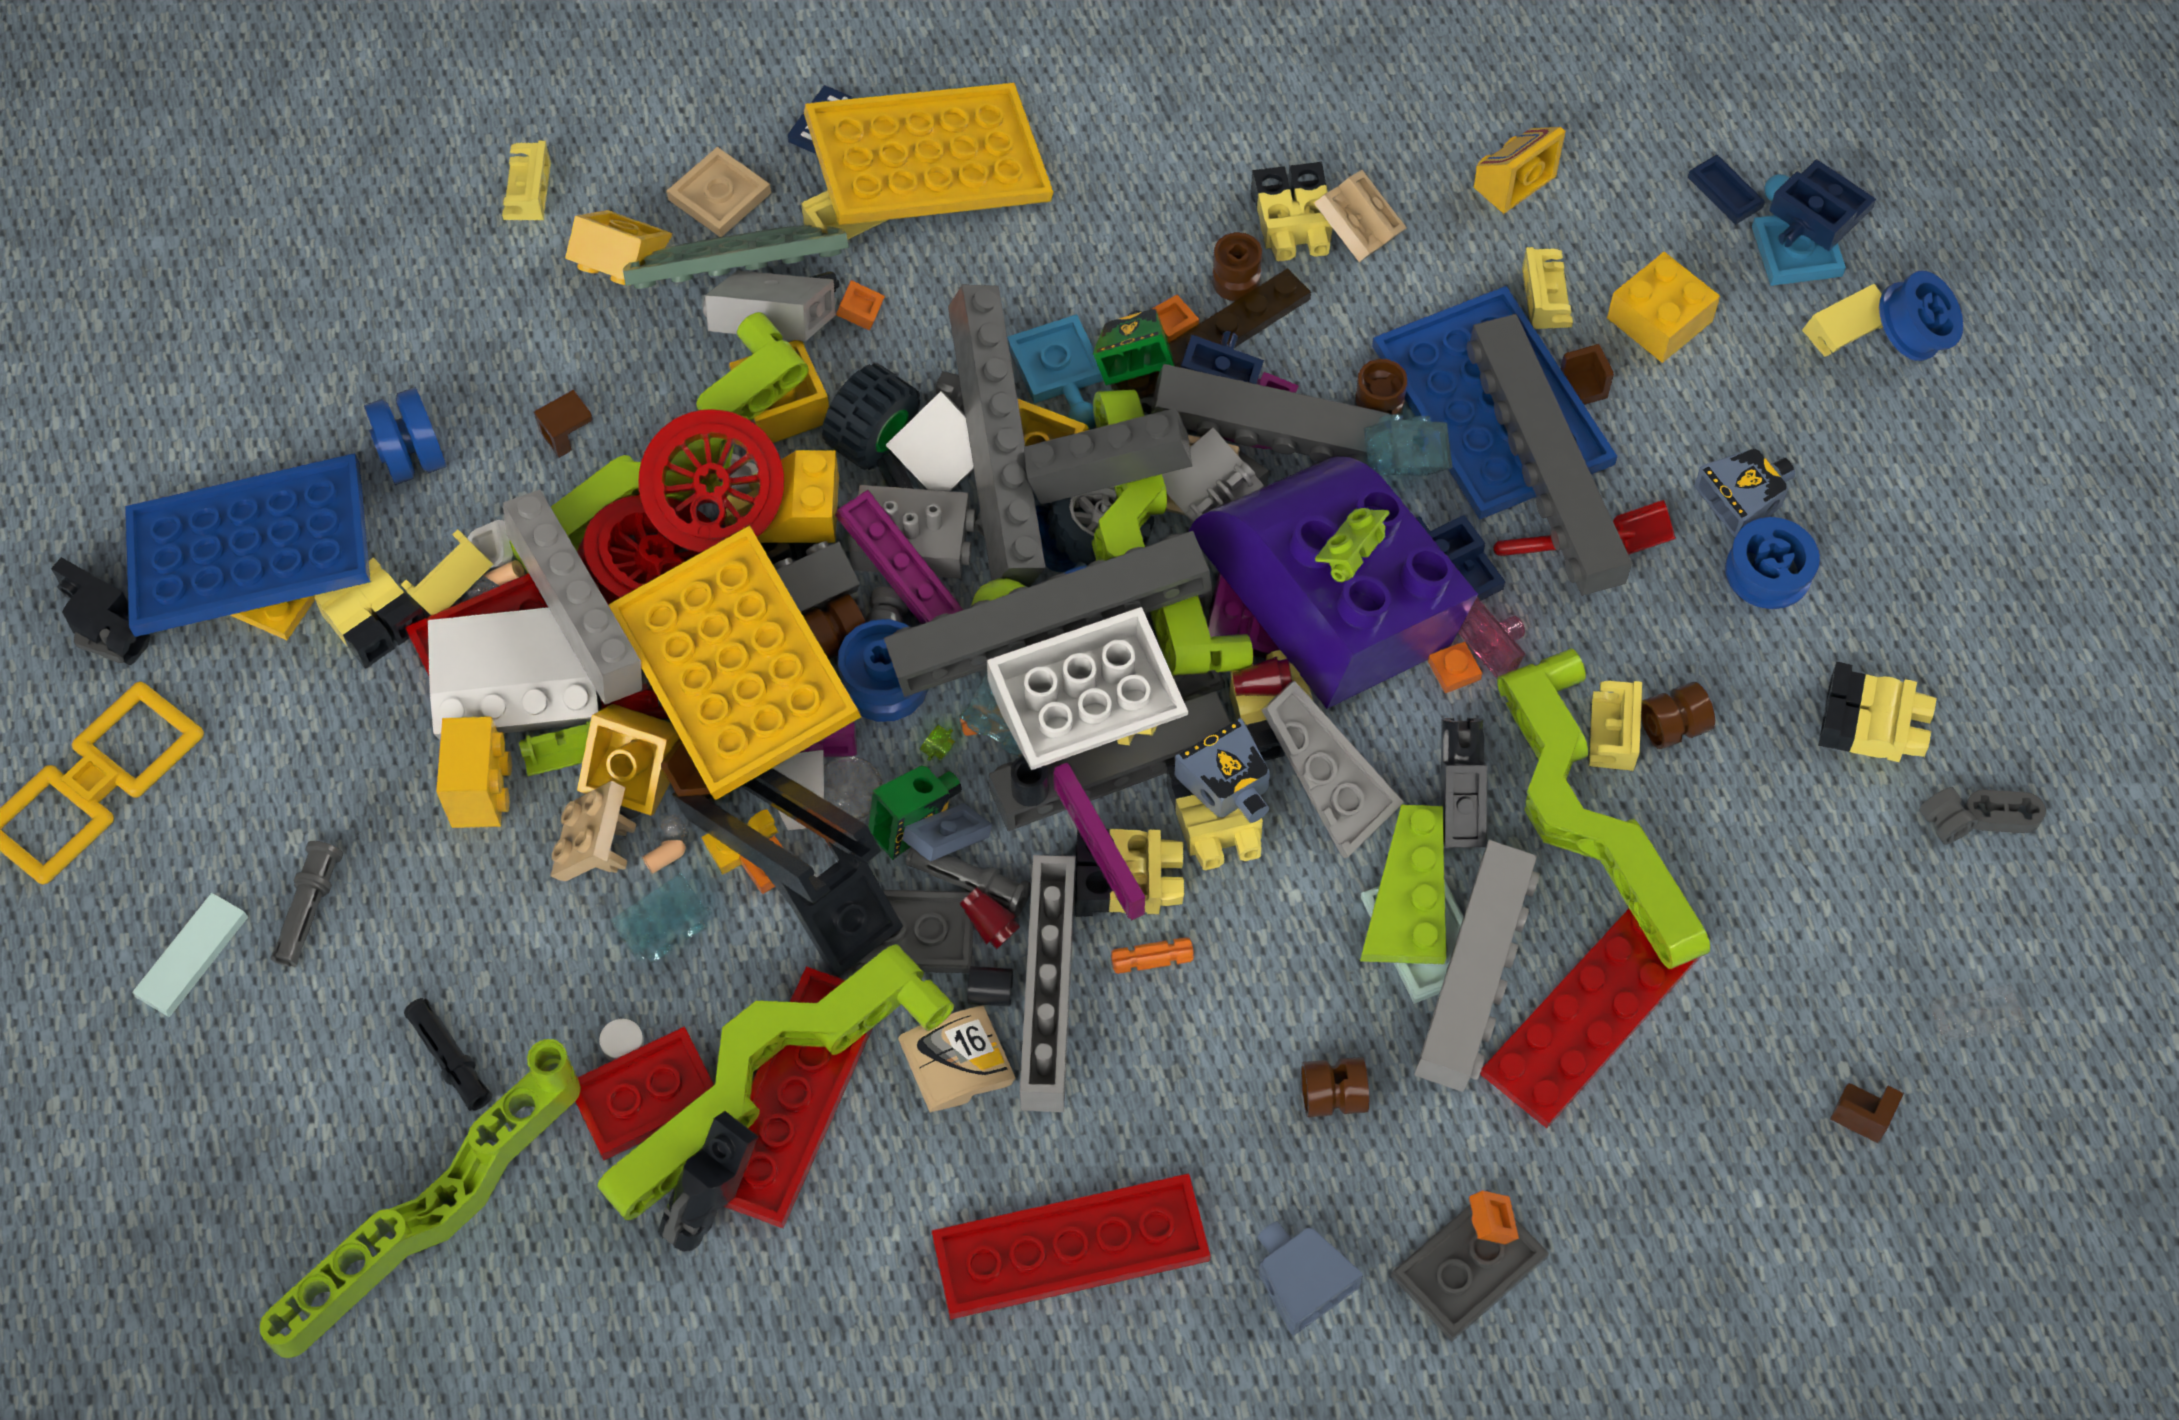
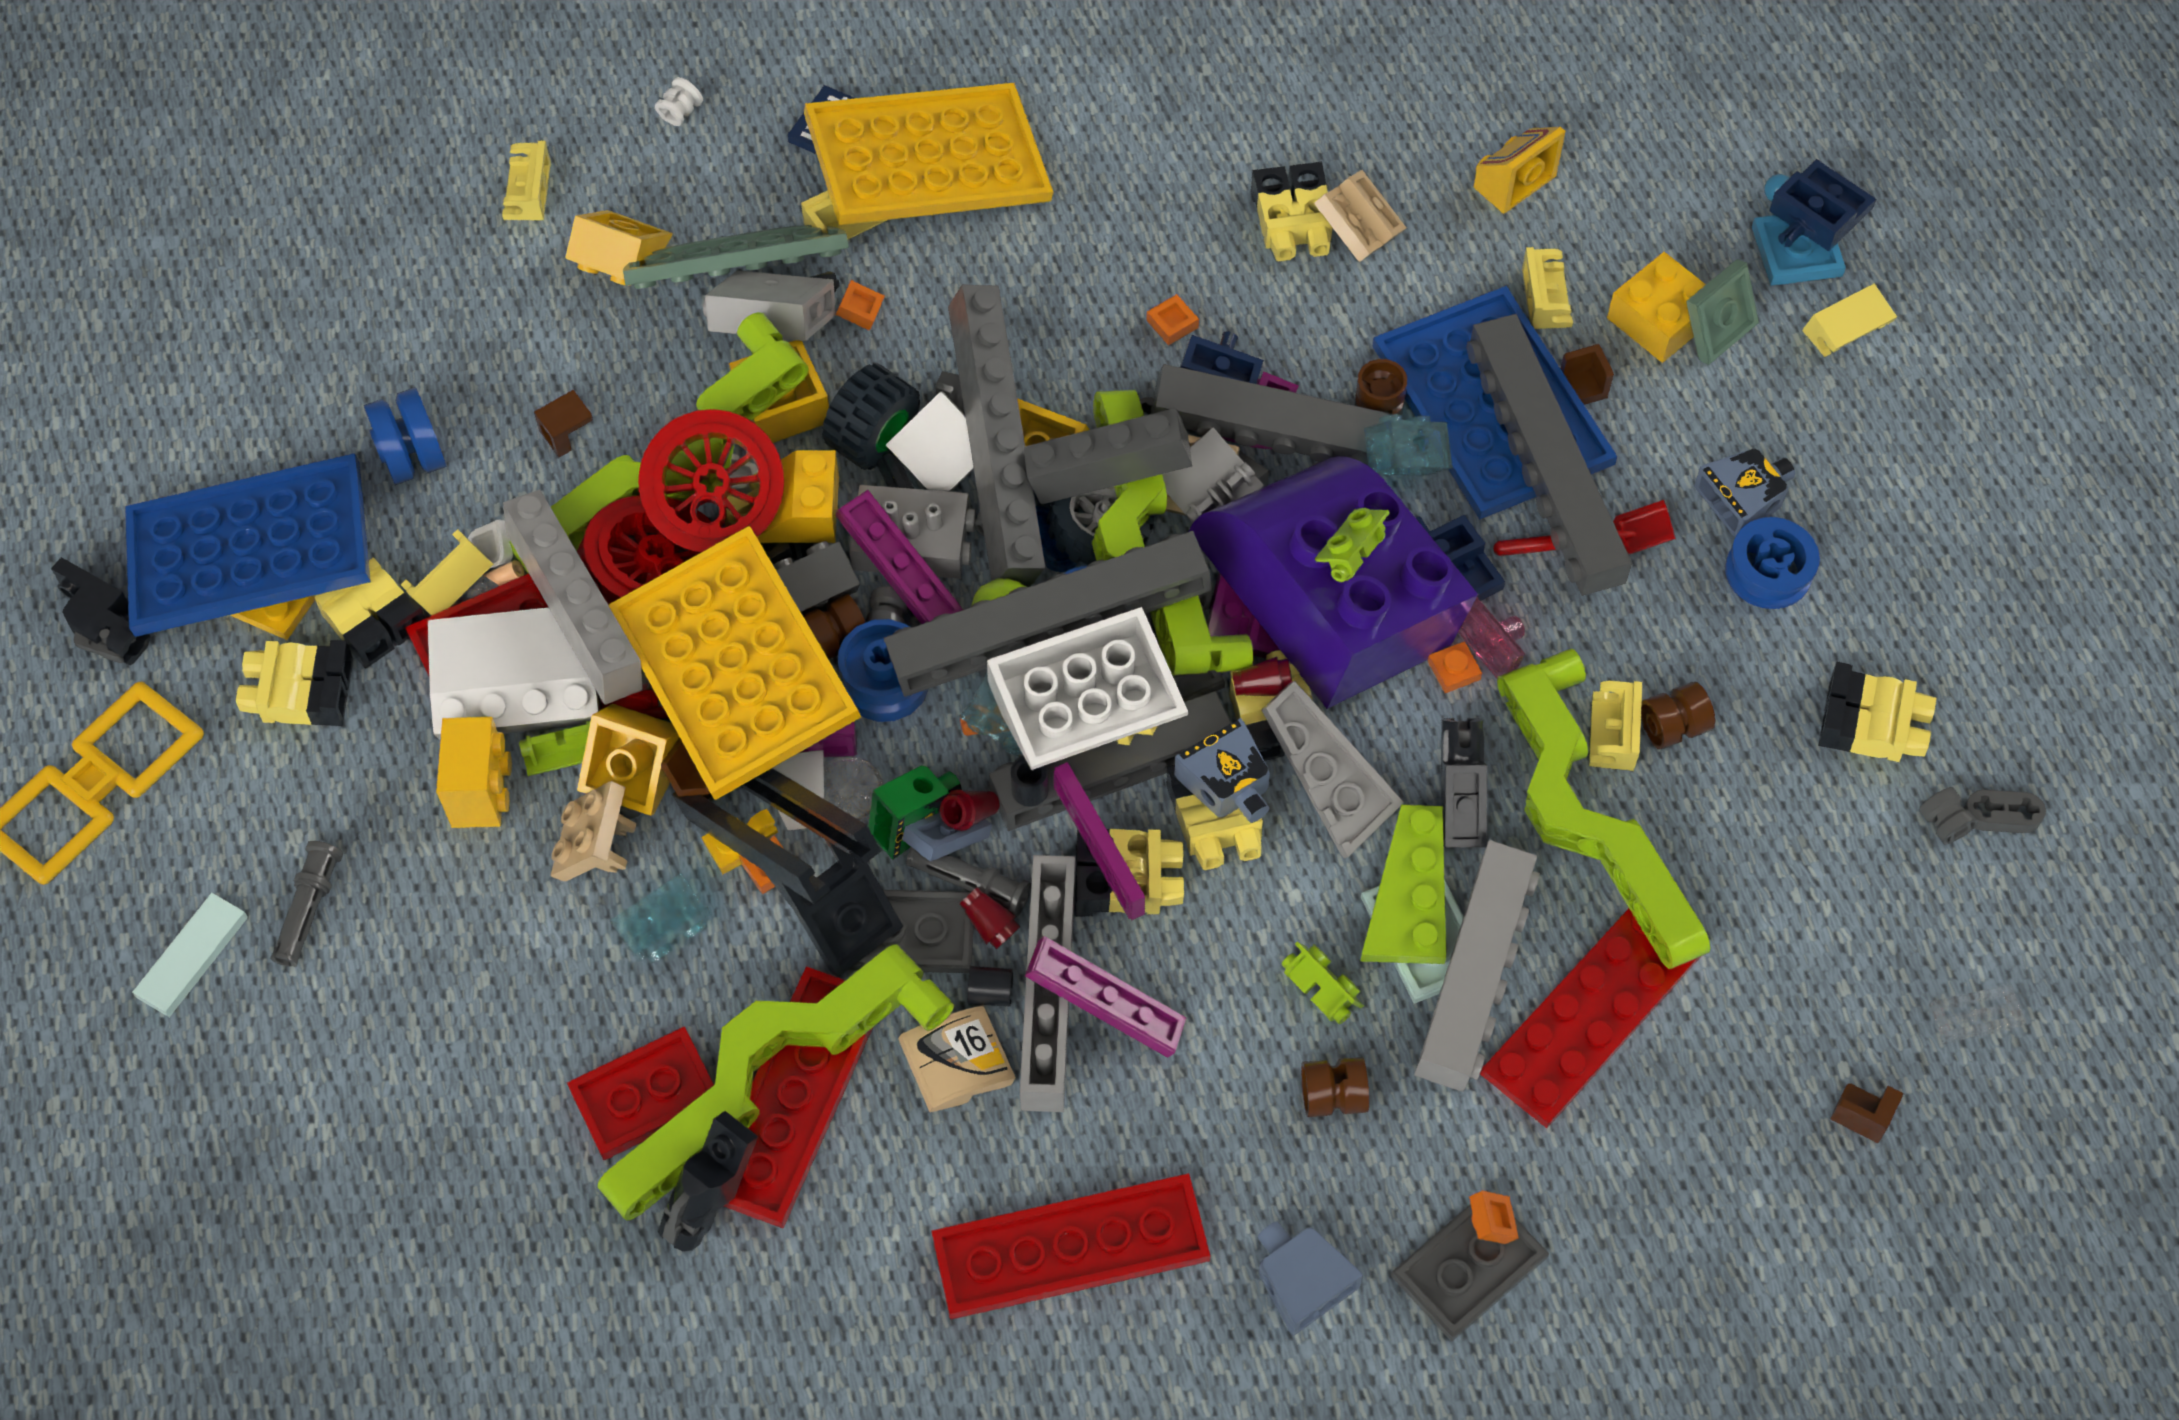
lime beam [259,1039,581,1358] -> none
black pin [404,998,492,1111] -> none
white tile [599,1019,644,1061] -> none
arm [642,815,689,874] -> none
tan plate [666,147,771,237] -> none
clear neon green plate [919,724,956,761] -> none
dark azure plate [1007,314,1104,430] -> none
green torso [1093,309,1174,386] -> none
dark brown plate [1111,268,1311,399] -> none
orange axle [1111,937,1194,974] -> none
reddish brown wheel [1212,232,1262,301] -> none
dark blue tile [1688,154,1765,225] -> none
blue wheel [1879,271,1963,361] -> none
none -> light yellow hips [236,640,354,726]
none -> white bush [655,77,703,126]
none -> dark red cone [940,790,1000,831]
none -> magenta tile [1025,936,1187,1058]
none -> lime hinge [1282,941,1364,1025]
none -> sand green tile [1686,259,1759,365]

